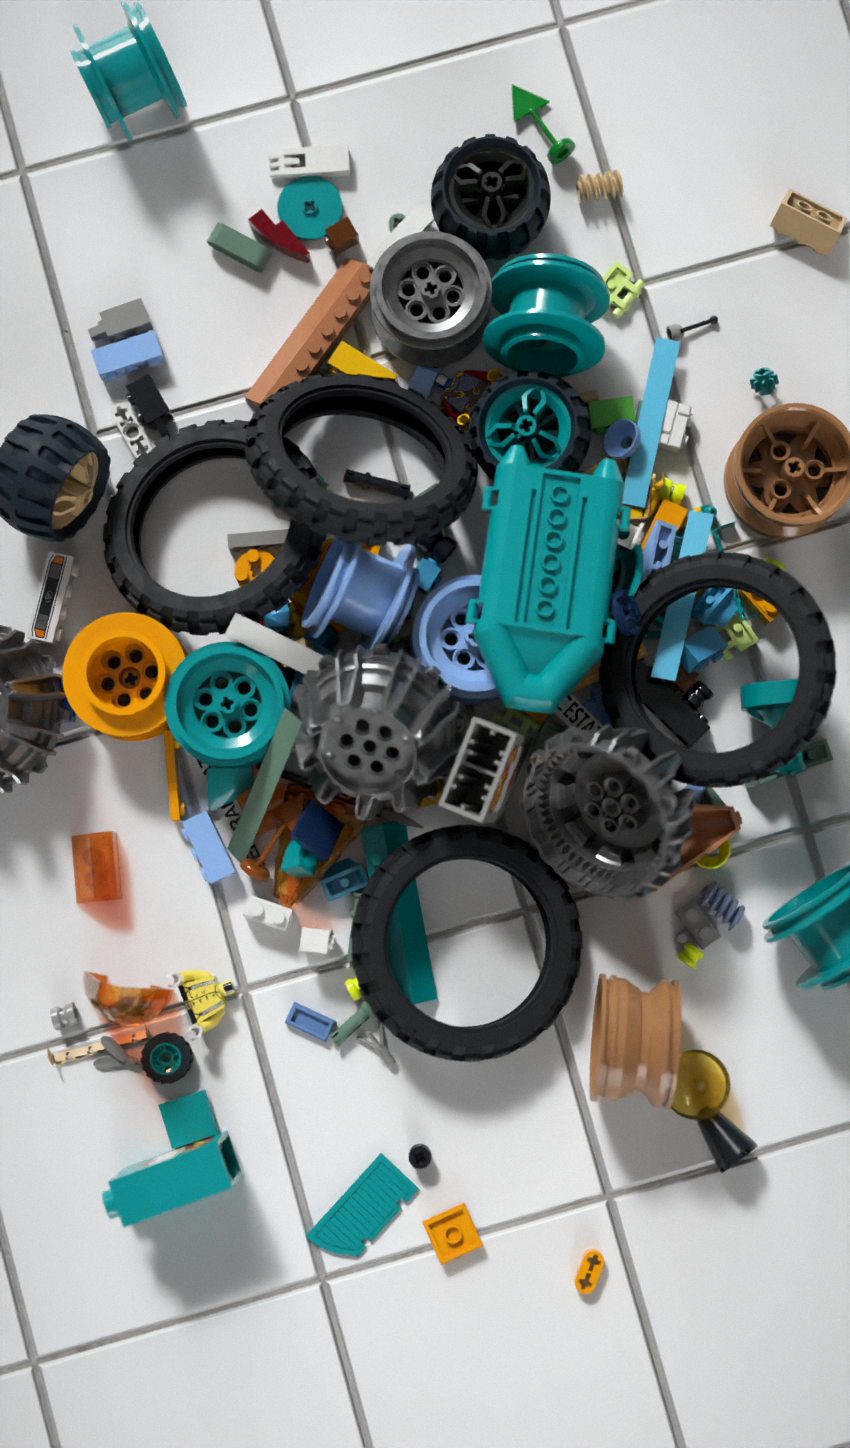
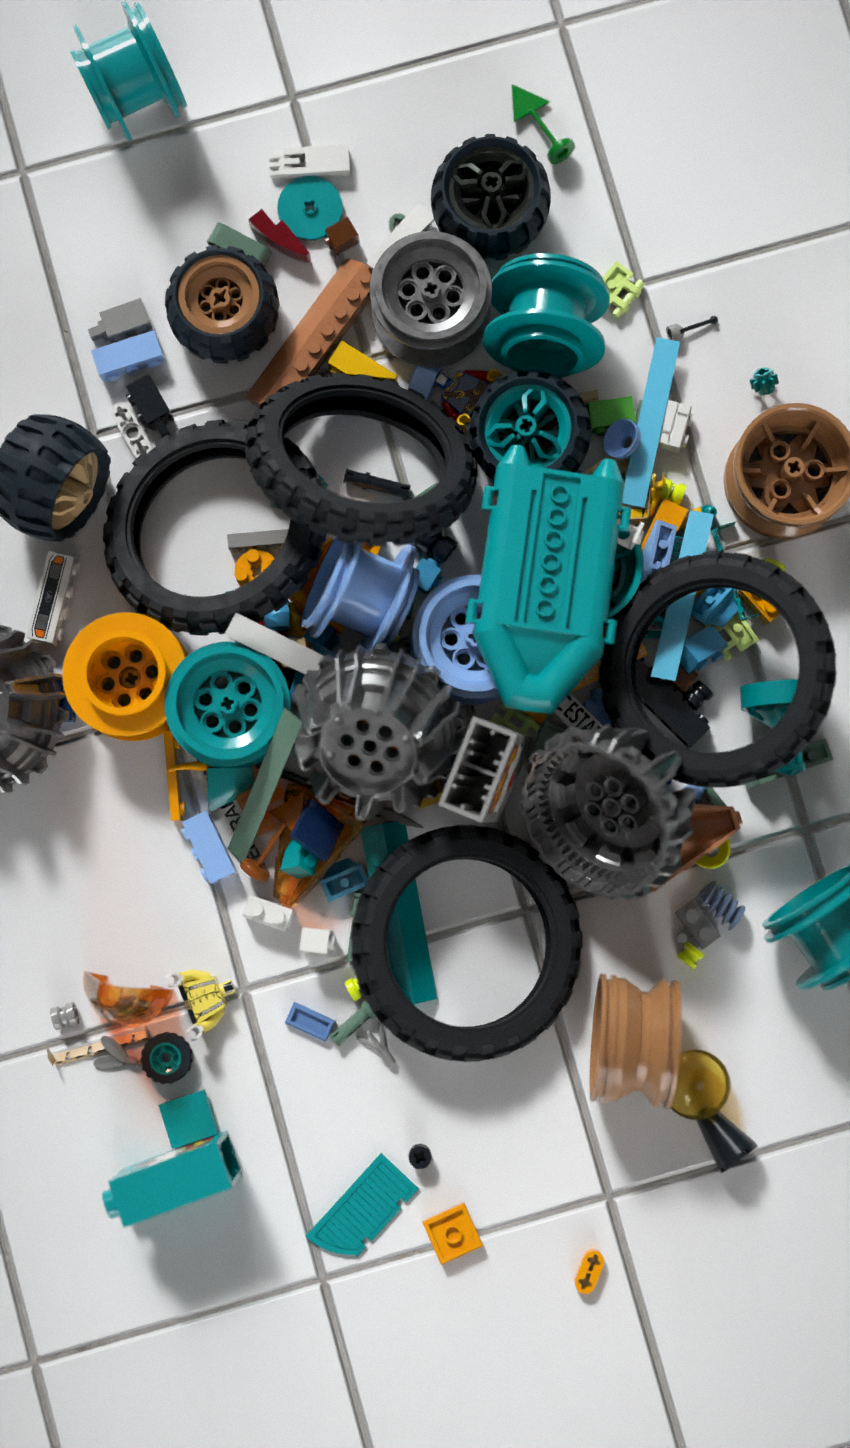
clear orange slope [71,831,122,904] -> none
tan piece [576,170,623,204] -> none
dark blue tile [612,590,640,636] -> none
tan slope [770,189,847,256] -> none
none -> wheel [165,245,280,364]
none -> light orange animal [166,761,215,772]

